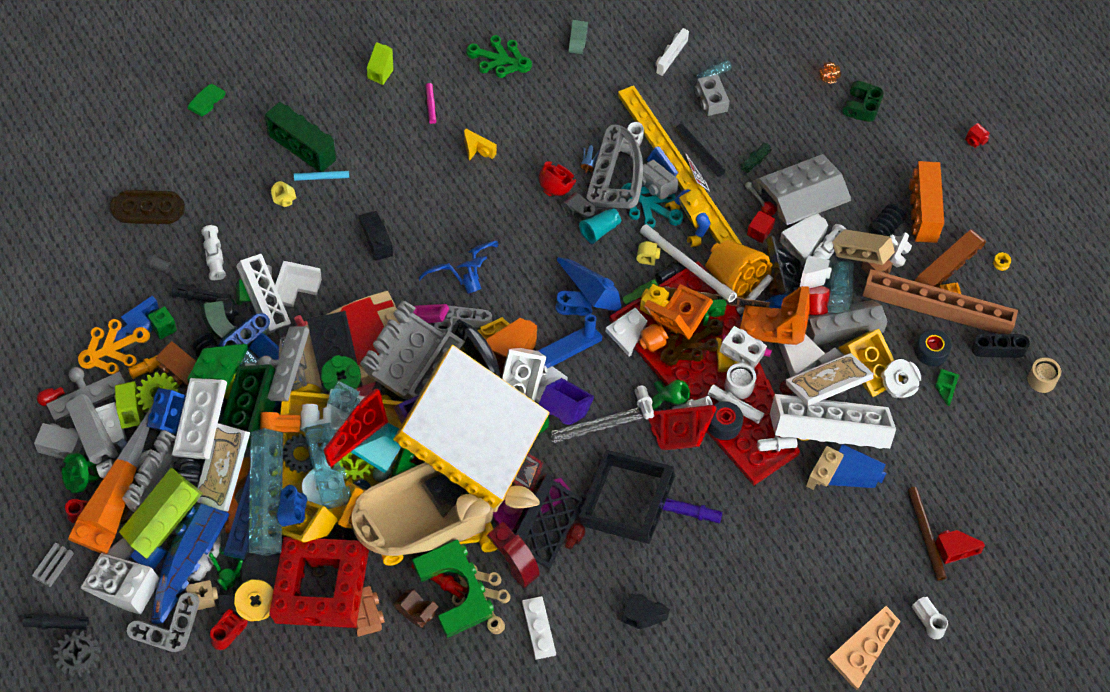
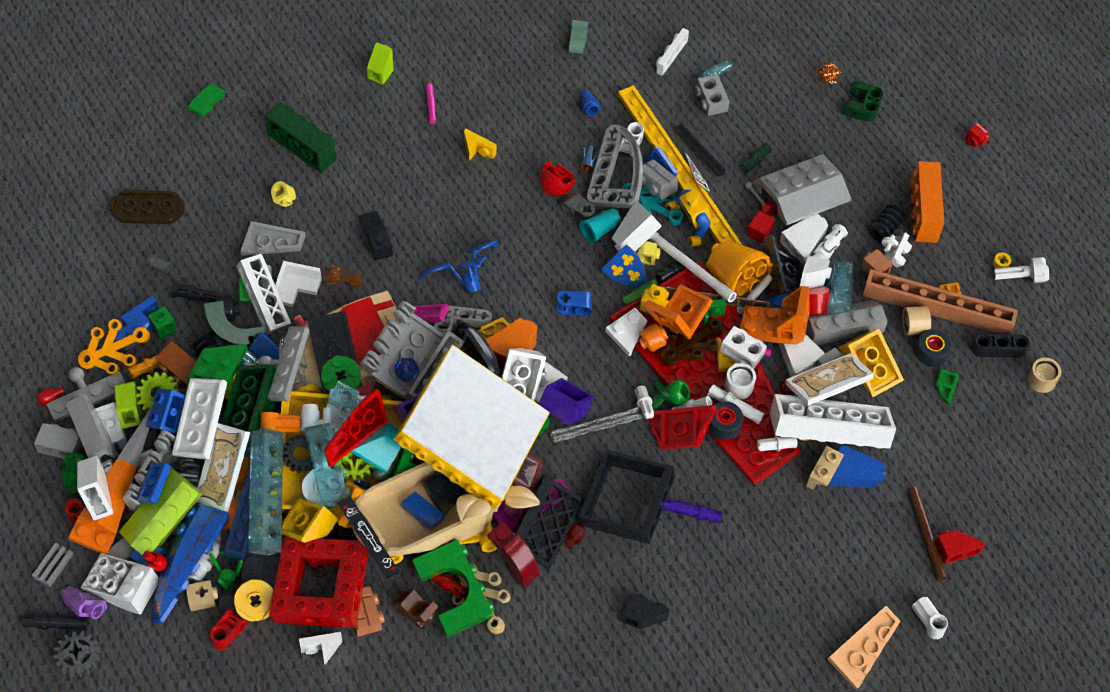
light grey beam [127,592,200,652] -> none
white piece [201,225,226,281] -> none
blue beam [219,313,270,347] -> none
blue piece [277,485,307,527] -> none
medium azure bar [294,171,349,181] -> none
green plant [466,35,532,78] -> none
white plate [522,596,556,660] -> none
blue piece [538,314,602,369] -> none
blue wedge [557,257,622,311] -> none
tan brick [832,229,895,265] -> none
white plate [881,359,921,398] -> none
dark orange beam [915,229,986,288] -> none
none -> medium lavender rock [60,586,107,619]
none -> white slope [77,455,113,520]
none -> blue plate [137,463,171,504]
none -> red cylinder [143,550,167,572]
none -> light grey wing [240,221,306,256]
none -> white slope [299,632,342,665]
none -> clear orange bar [326,265,362,287]
none -> black sticker [337,496,400,580]
none -> clear blue plate [394,358,419,382]
none -> blue tile [401,491,445,530]
none -> blue cone [580,90,600,116]
none -> blue shield [601,244,646,287]
none -> white slope [612,200,661,251]
none -> tan piece [902,306,931,335]
none -> white piece [994,257,1049,283]

